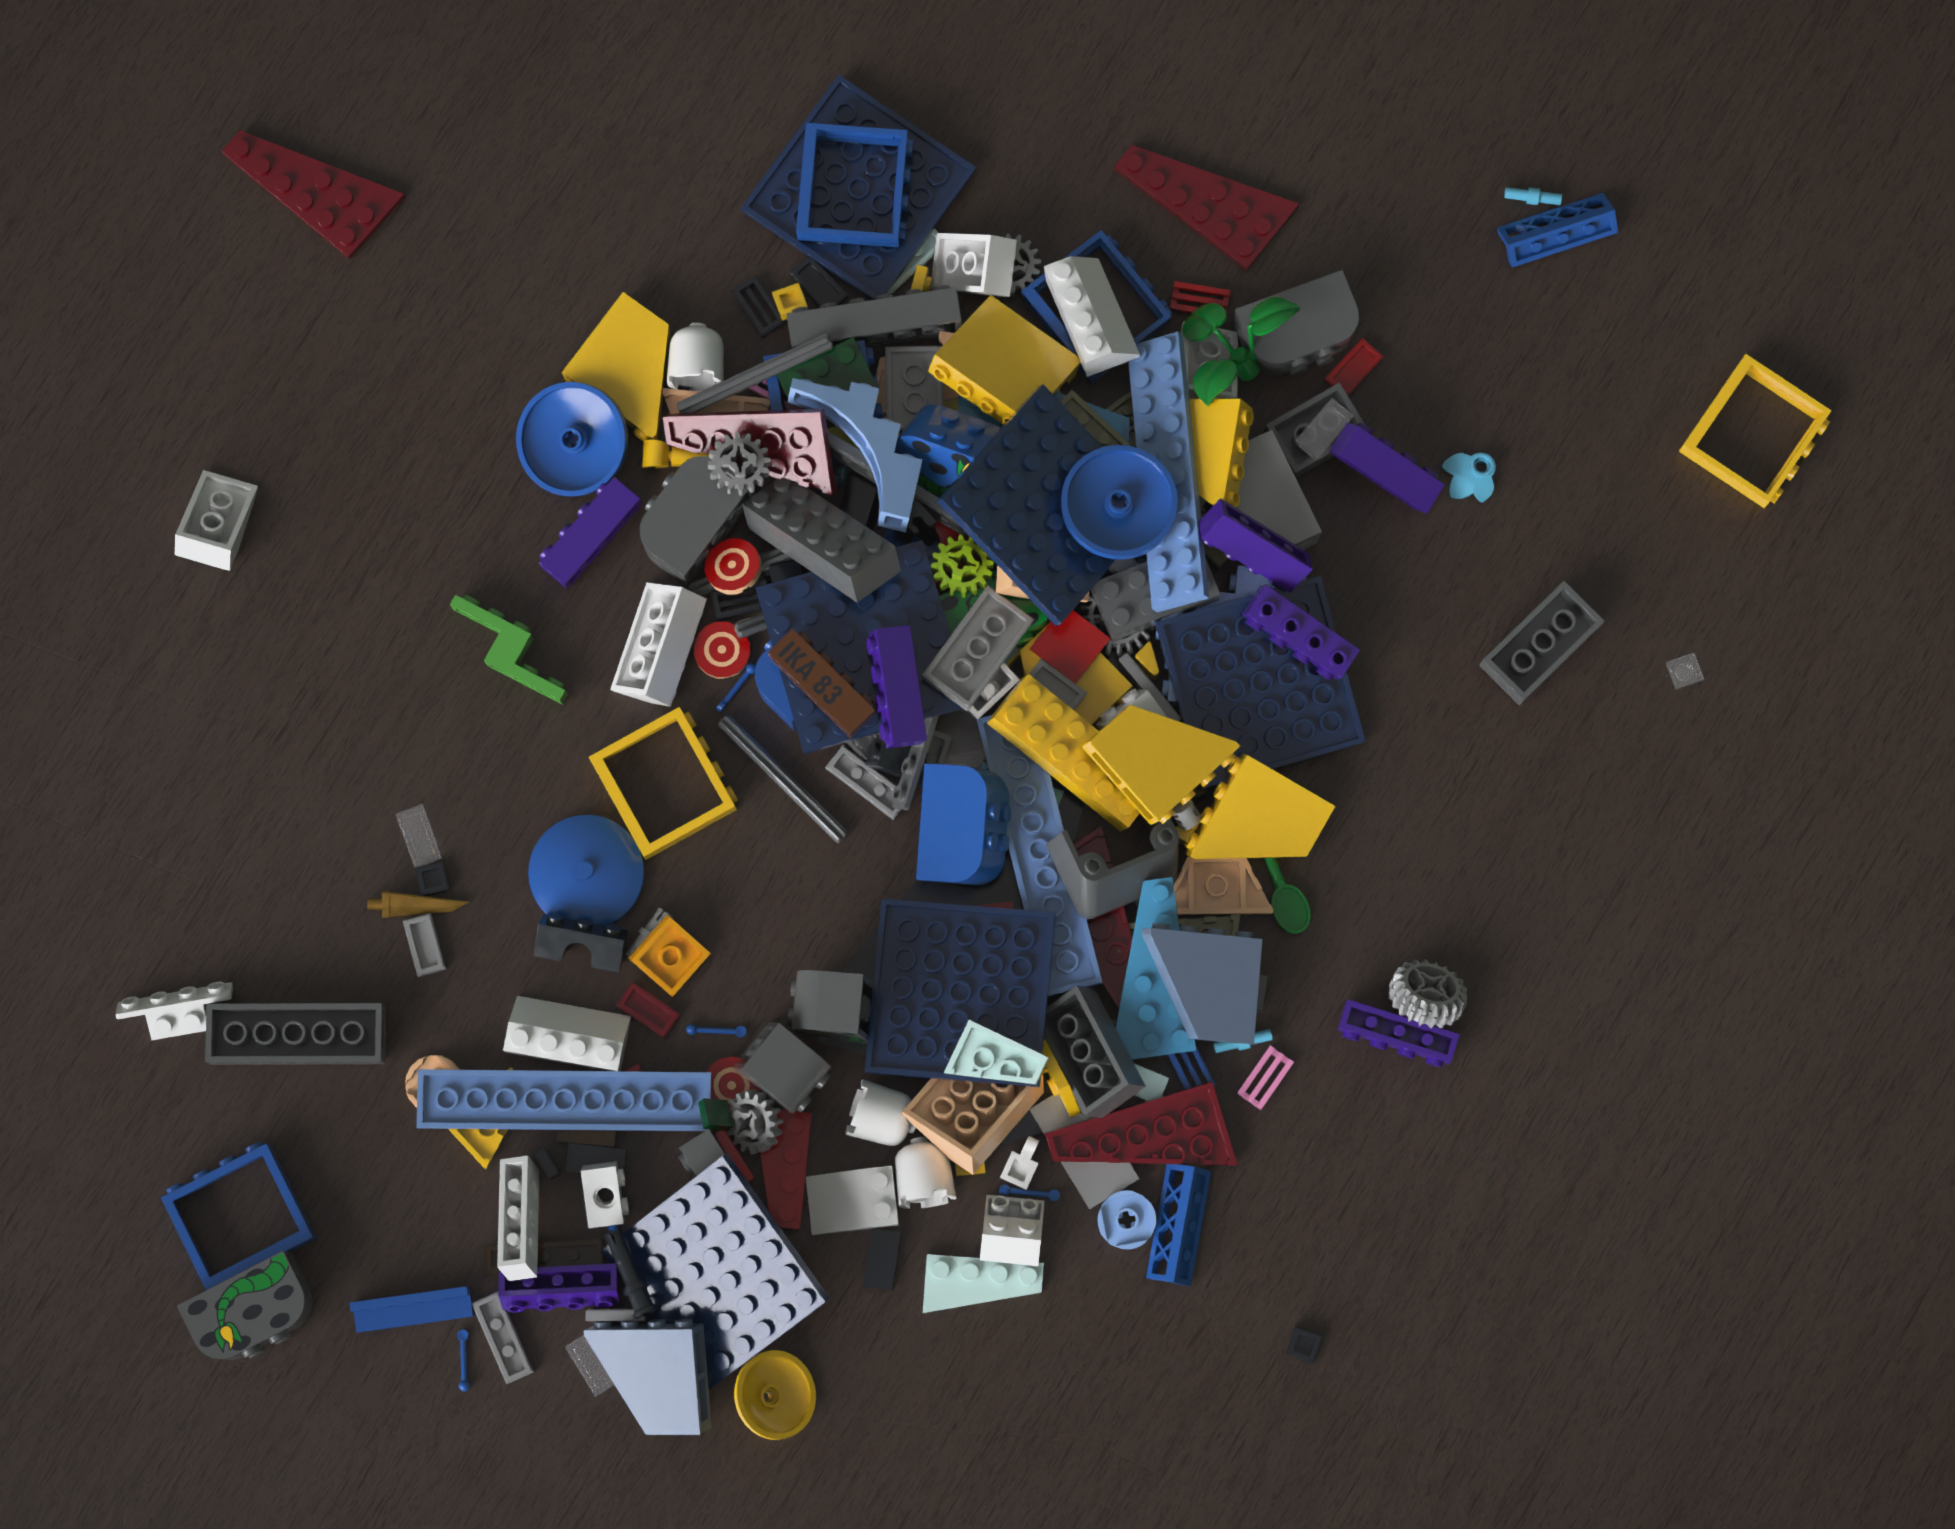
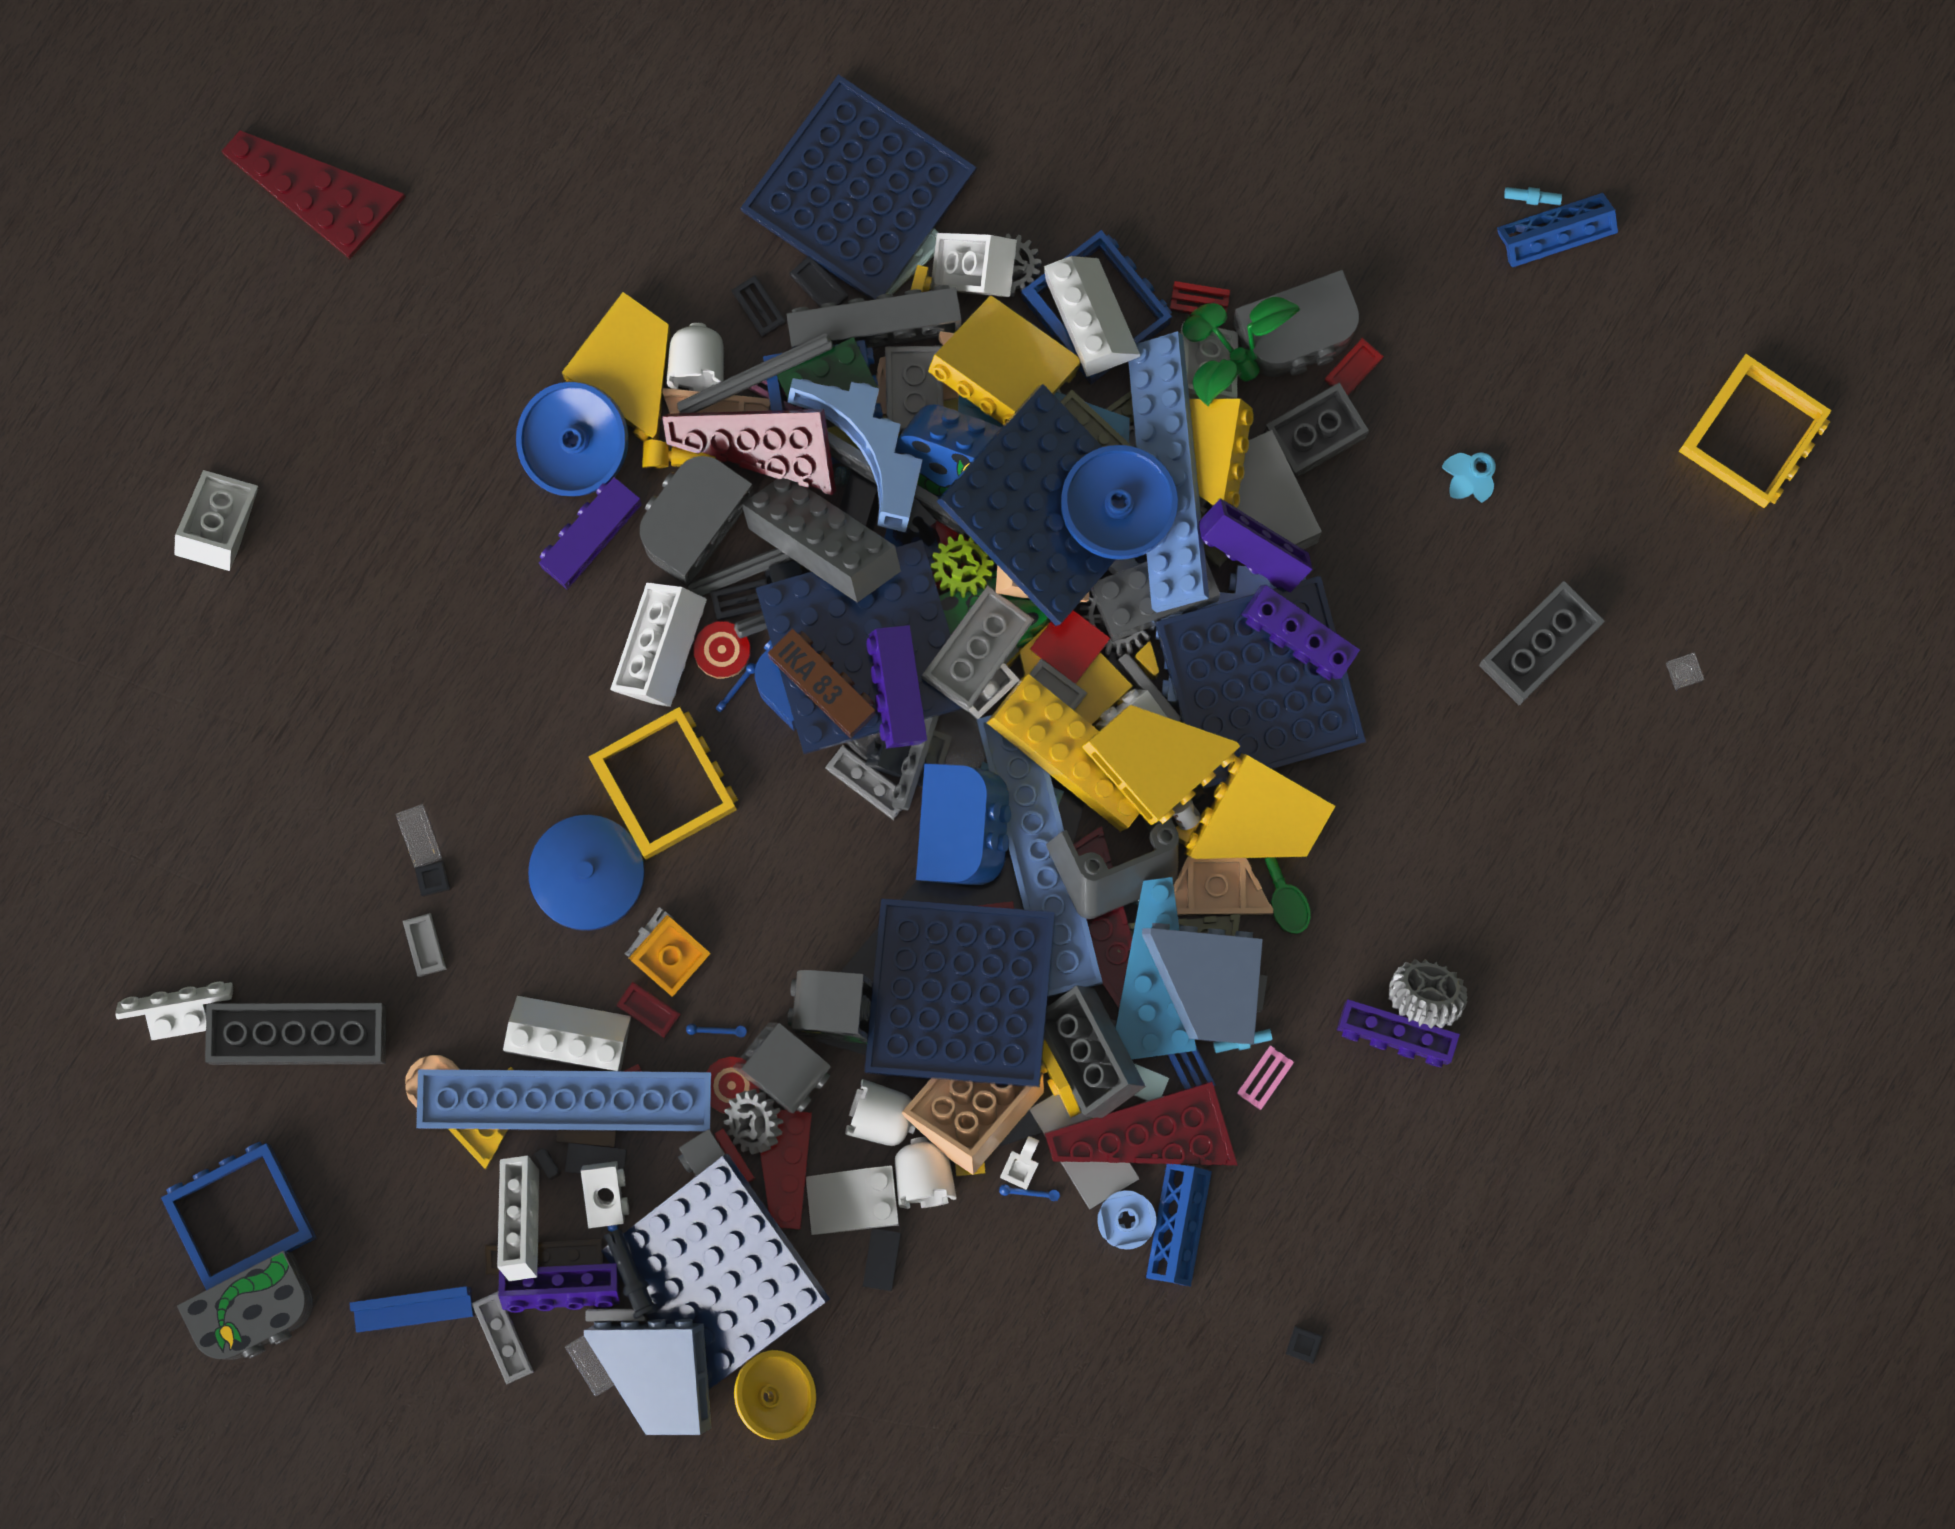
pearl gold bar [367,891,468,918] -> none
bright green bracket [450,595,568,705] -> none
blue hinge [457,1329,470,1392] -> none
black arch [534,913,629,972] -> none
dark green tile [698,1098,733,1131] -> none
red tile [704,539,762,594] -> none
light grey gear [708,432,771,496] -> none
dark grey axle [719,715,848,843] -> none
yellow tile [772,283,808,321] -> none
blue window [796,123,913,248] -> none
light aqua wing [923,1254,1044,1313] -> none
light aqua wing [944,1020,1049,1085] -> none
white slope [980,1195,1044,1266] -> none
dark red wing [1114,145,1299,271] -> none
clear tile [1295,398,1354,461] -> none
dark purple brick [1329,422,1444,514] -> none

